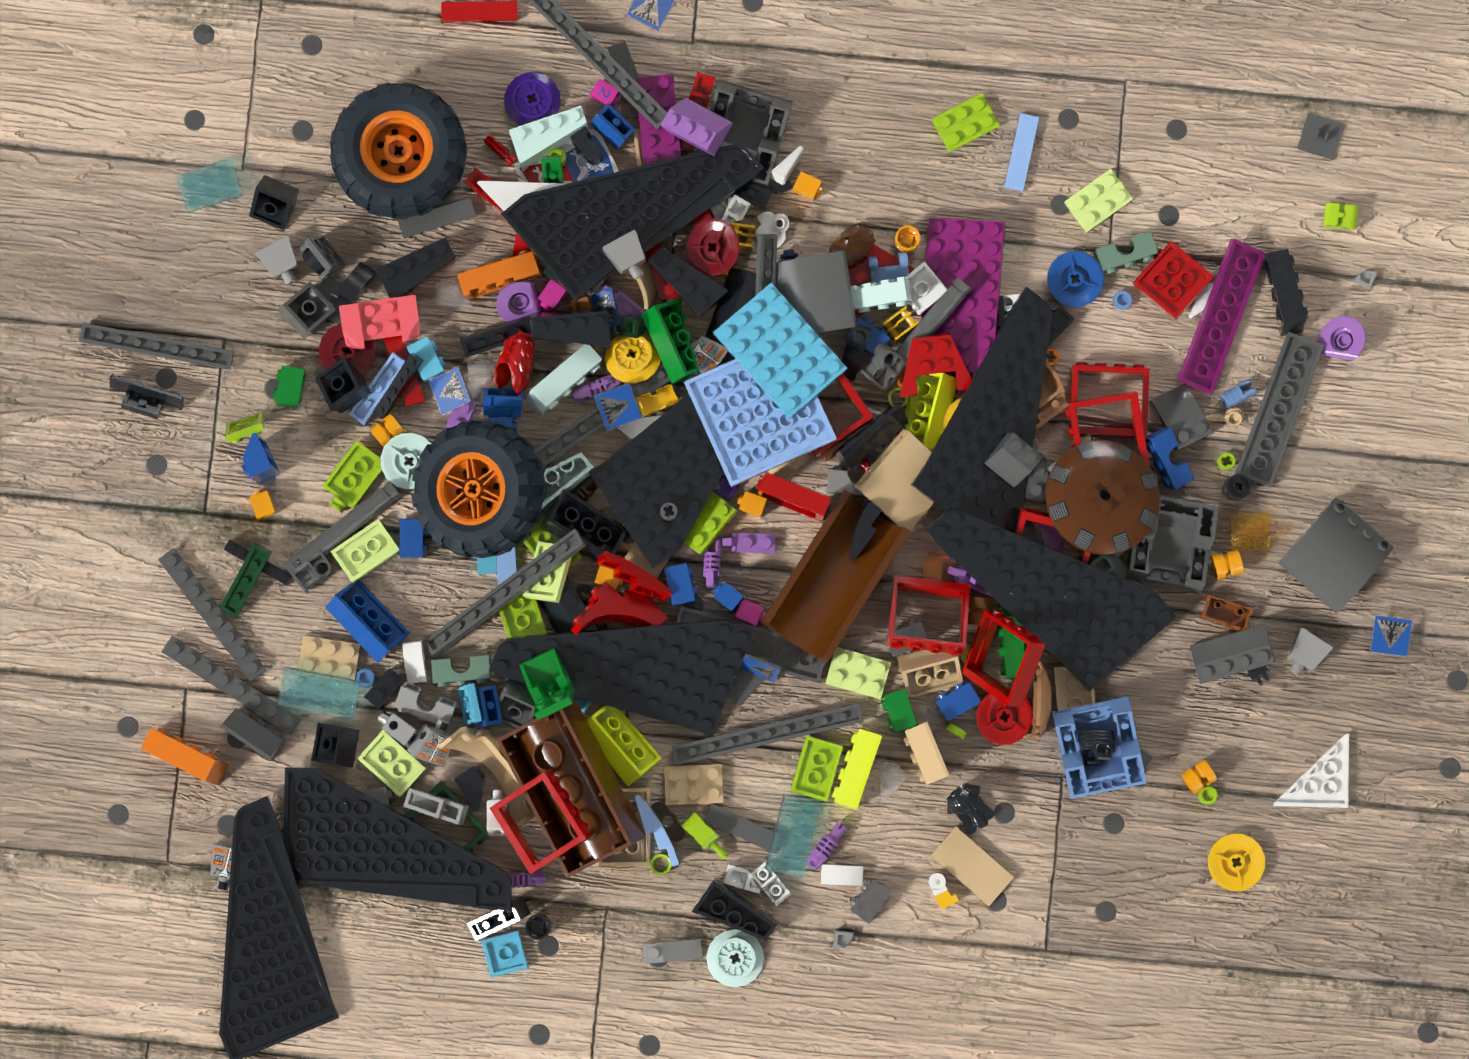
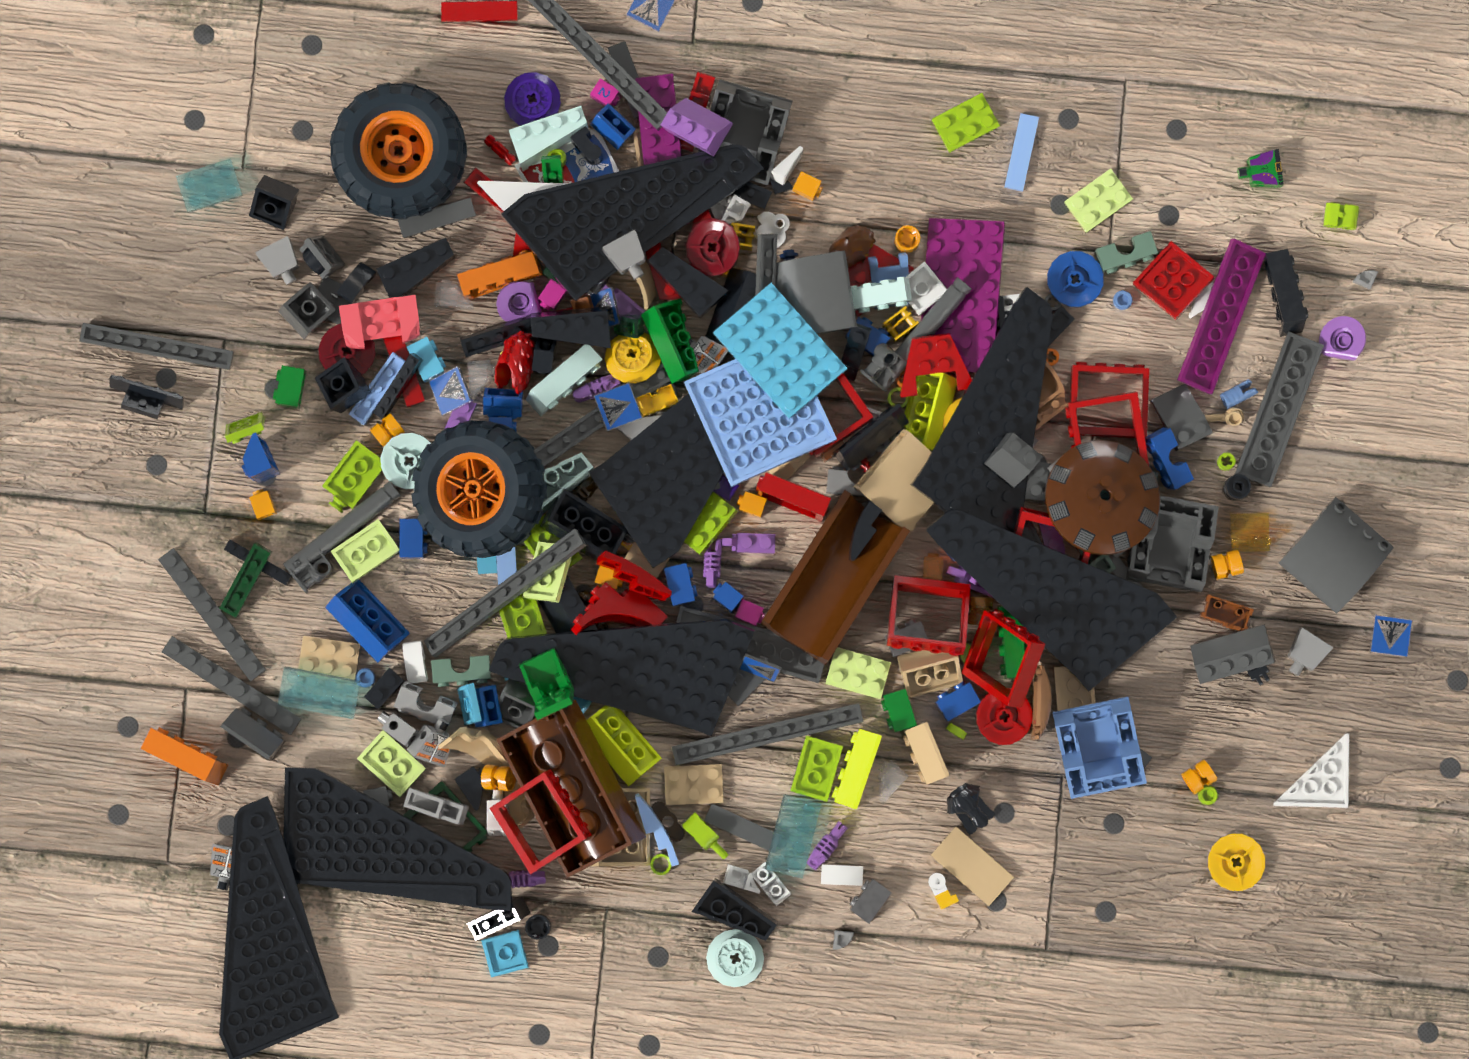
black slope [311,723,360,768] -> none
light grey slope [643,939,702,964] -> none
dark grey bush [660,503,677,521] -> none
black piece [1079,730,1116,766] -> none
dark grey piece [1297,113,1344,160] -> none
none -> light orange wheel [481,765,516,791]
none -> black brick [532,337,557,374]
none -> torso [1237,149,1284,188]

